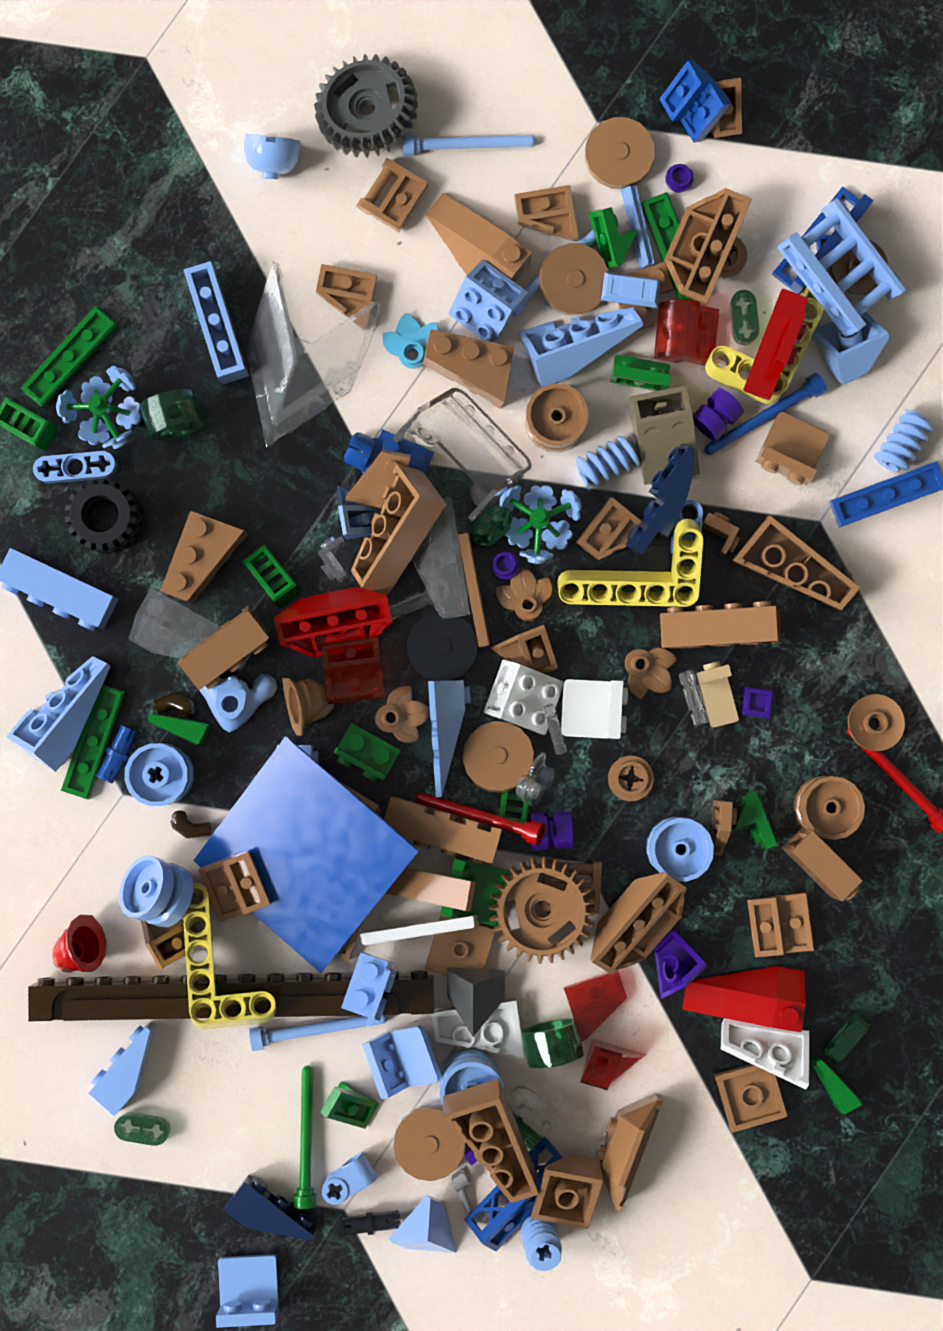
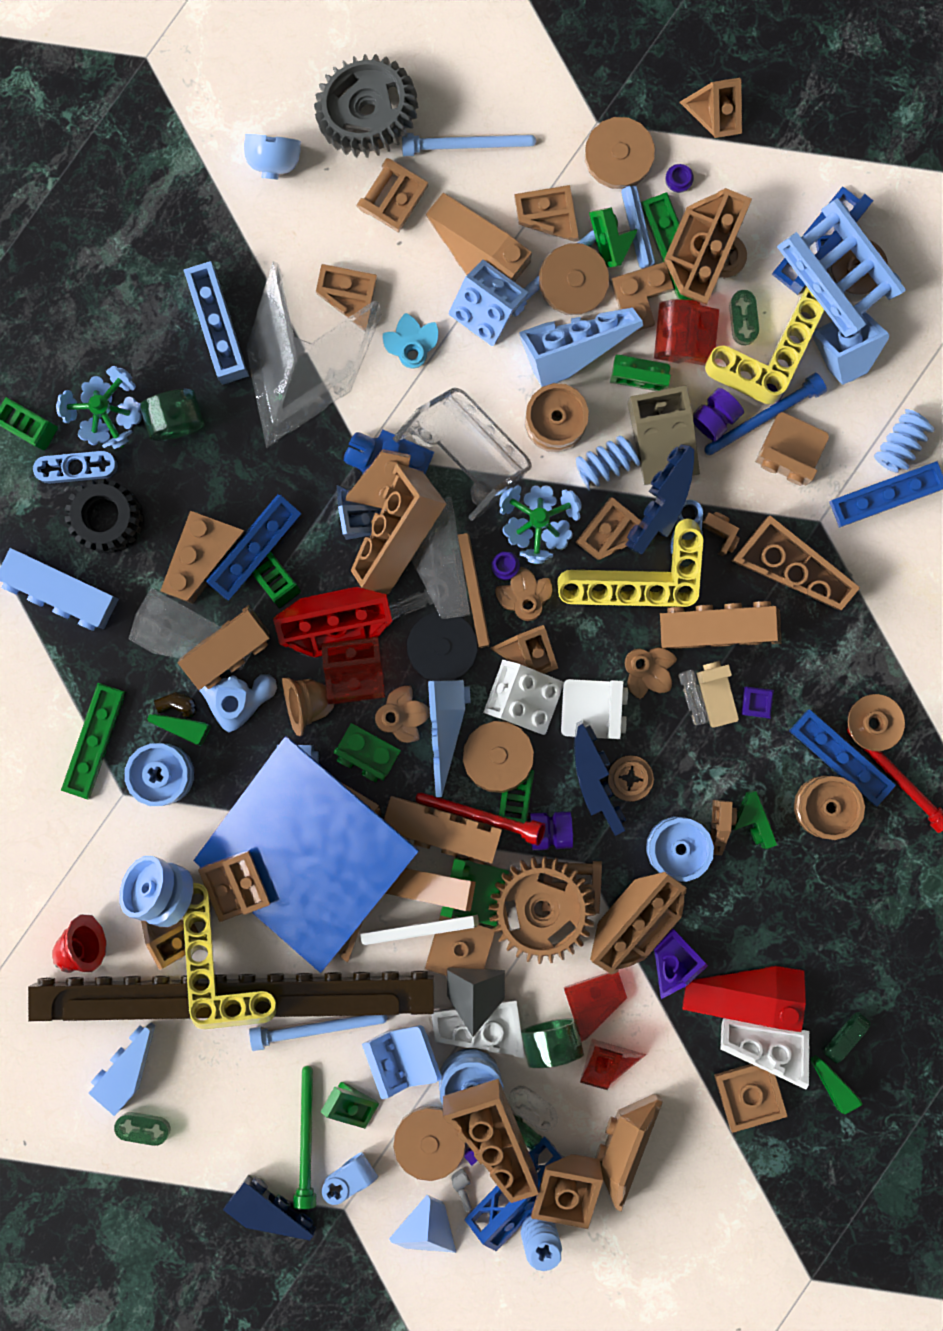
light blue wedge [6,656,110,772] -> none
green tile [20,306,119,409] -> none
blue pin [96,724,138,784] -> none
dark brown arm [170,810,211,839] -> none
light blue bracket [216,1254,279,1328] -> none
clear bracket [318,536,349,583] -> none
black pin [340,1210,401,1237] -> none
light blue bracket [341,951,397,1027] -> none
medium nougat wedge [422,329,514,408] -> none
clear green beam [470,506,513,547] -> none
clear plate [516,752,555,807] -> none
clear wheel [543,703,567,755] -> none
light blue tile [601,272,661,308] -> none
blue slope [659,60,731,143] -> none
red bracket [743,289,808,400] -> none
medium nougat slope [747,892,815,957] -> none
medium nougat brick [782,828,862,901] -> none
none -> blue plate [205,494,301,600]
none -> dark blue slope [574,720,627,836]
none -> blue plate [789,709,896,807]

